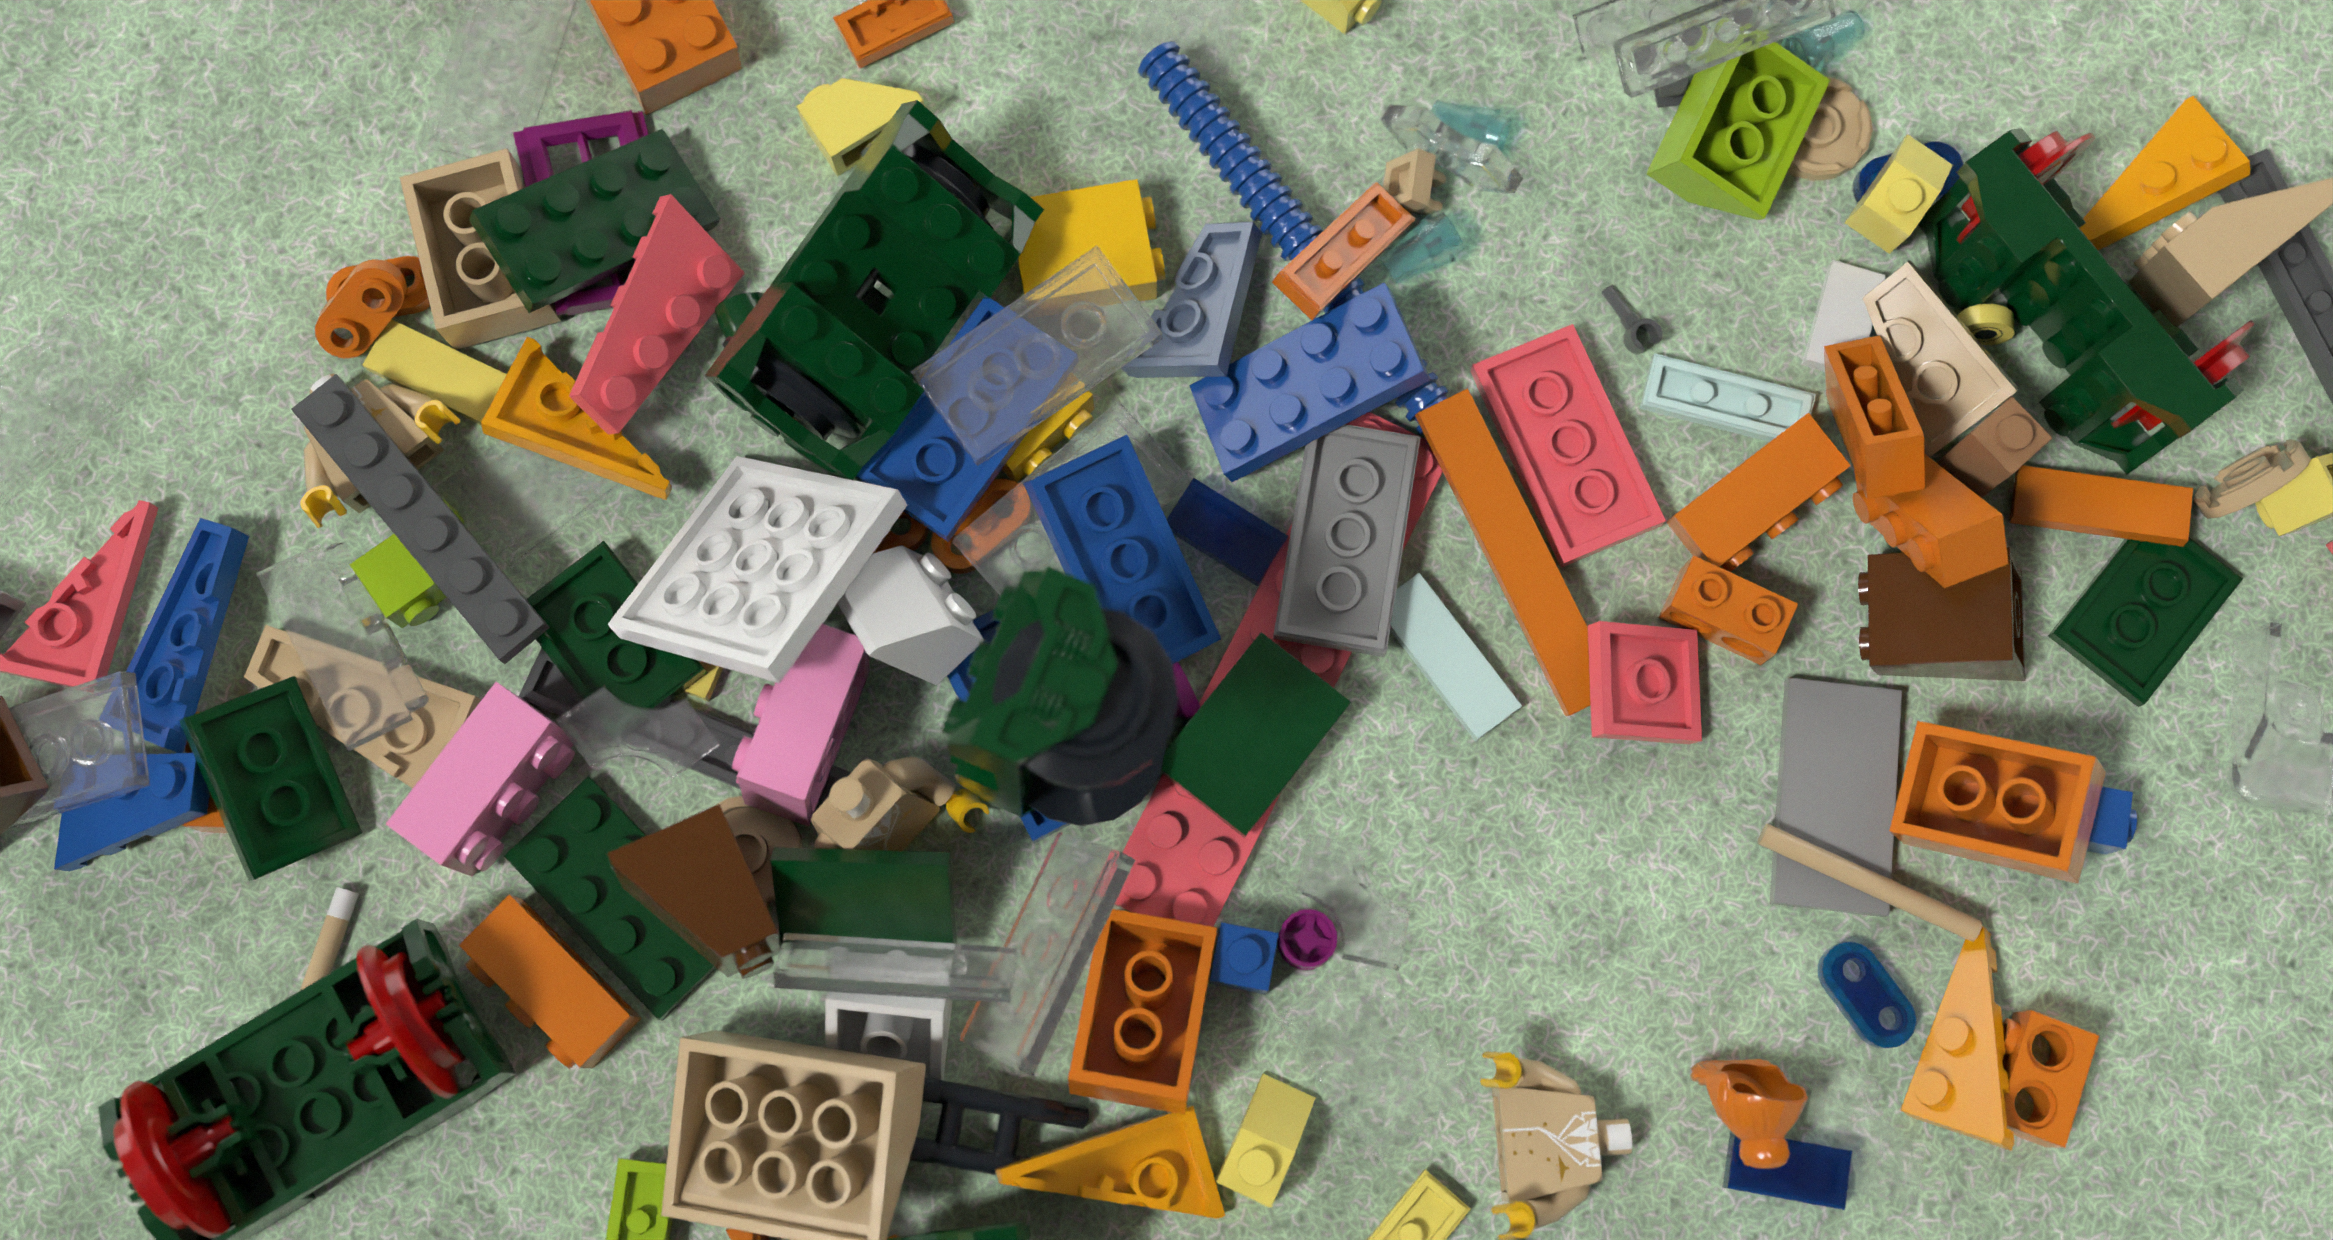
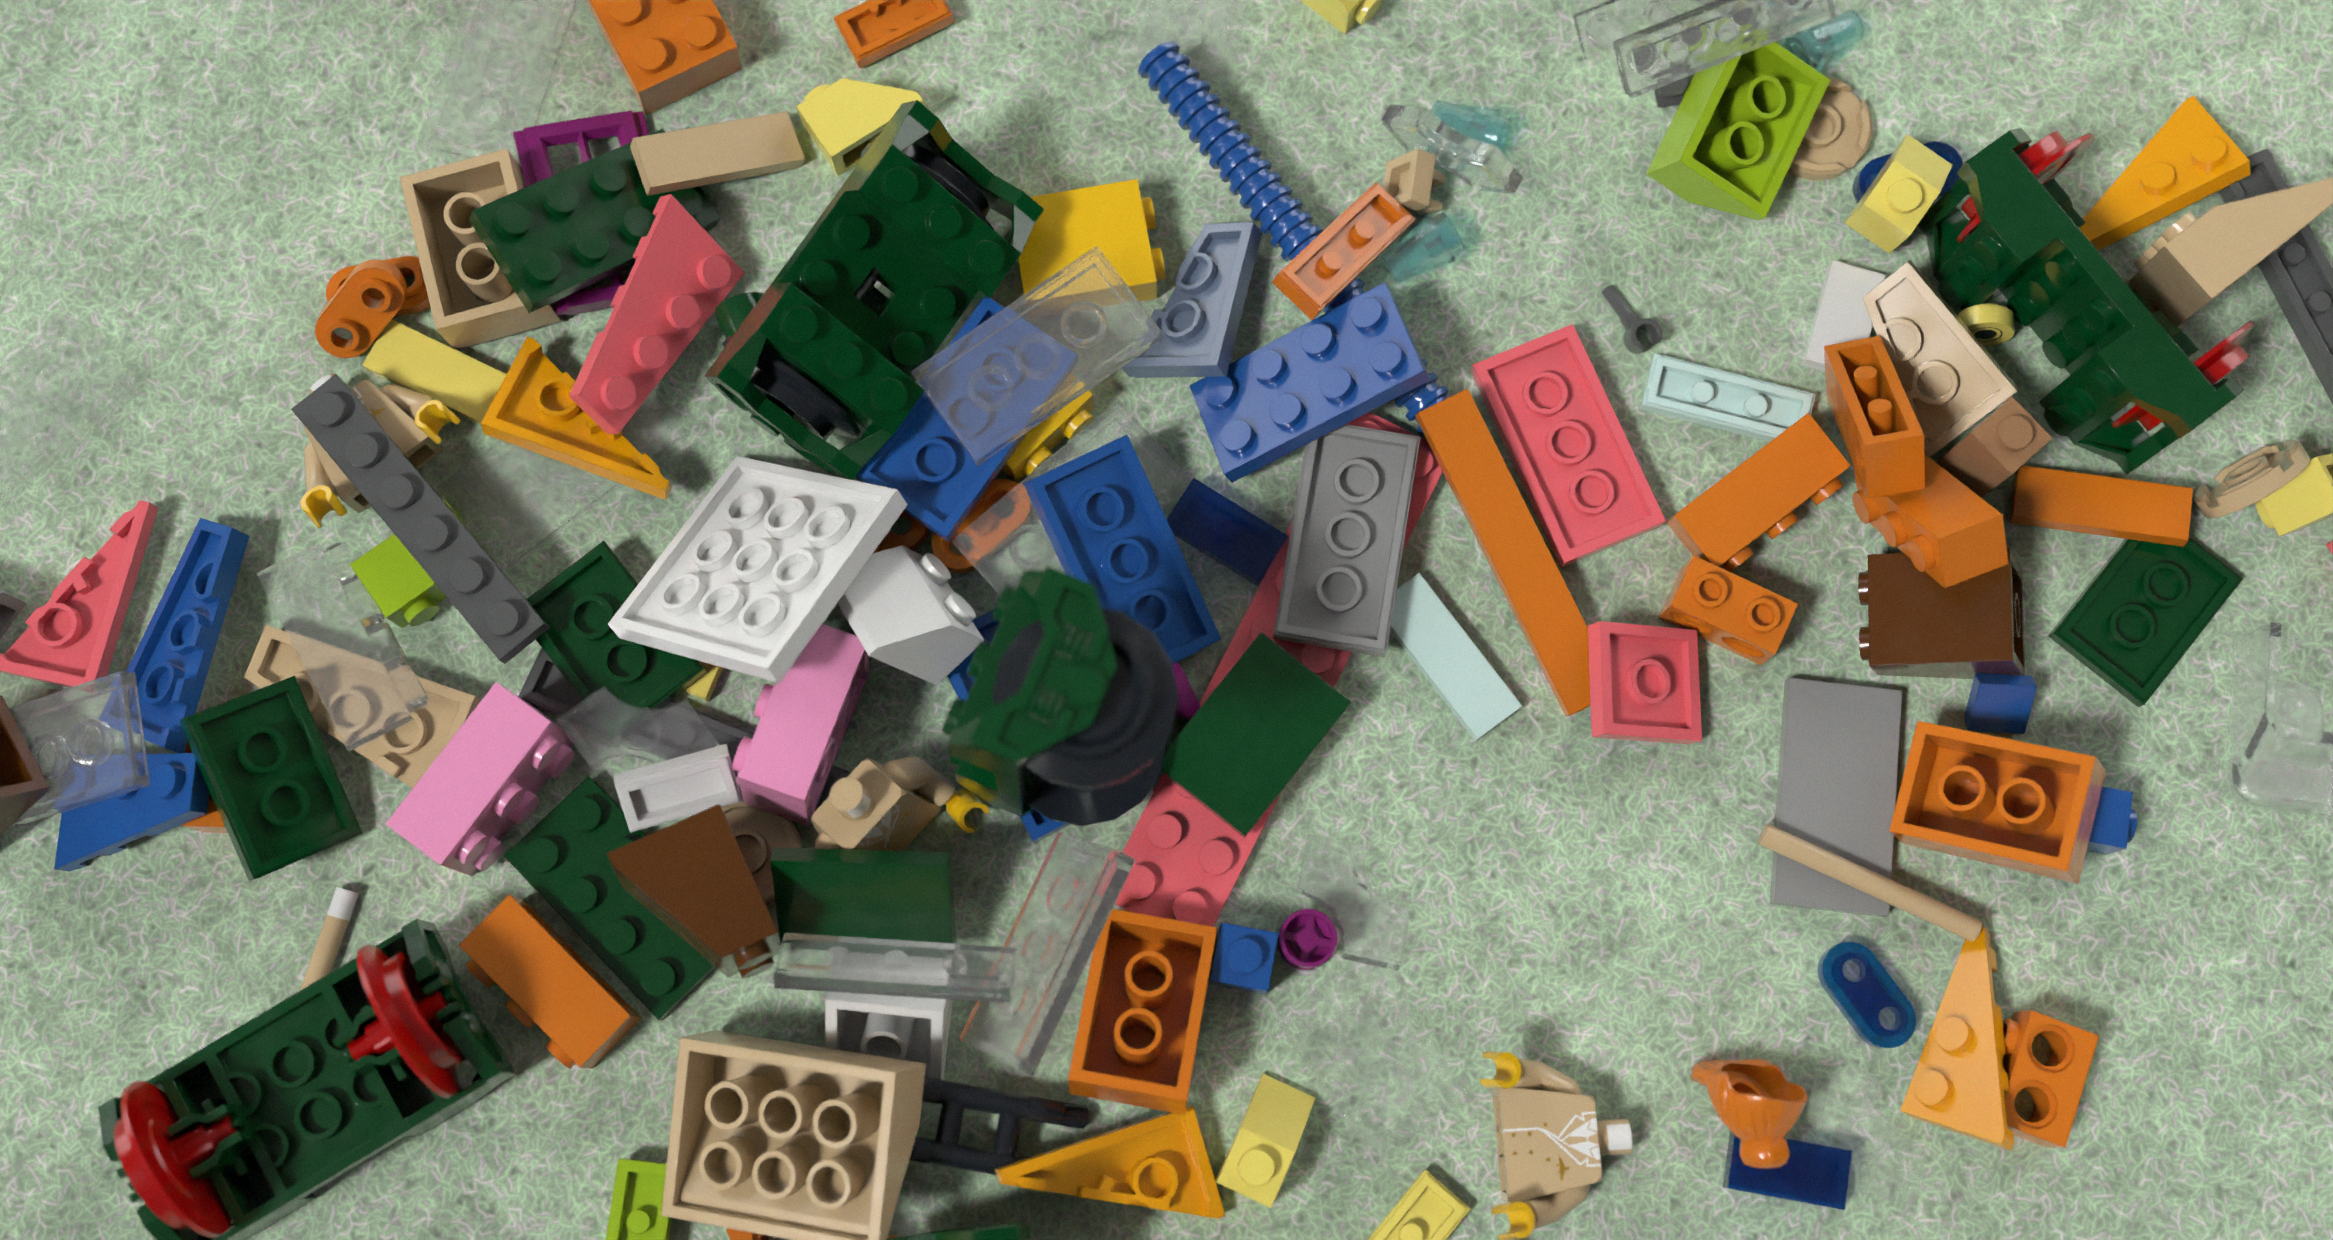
none -> white tile [613,744,743,833]
none -> tan tile [630,111,805,196]
none -> blue tile [1964,673,2037,734]

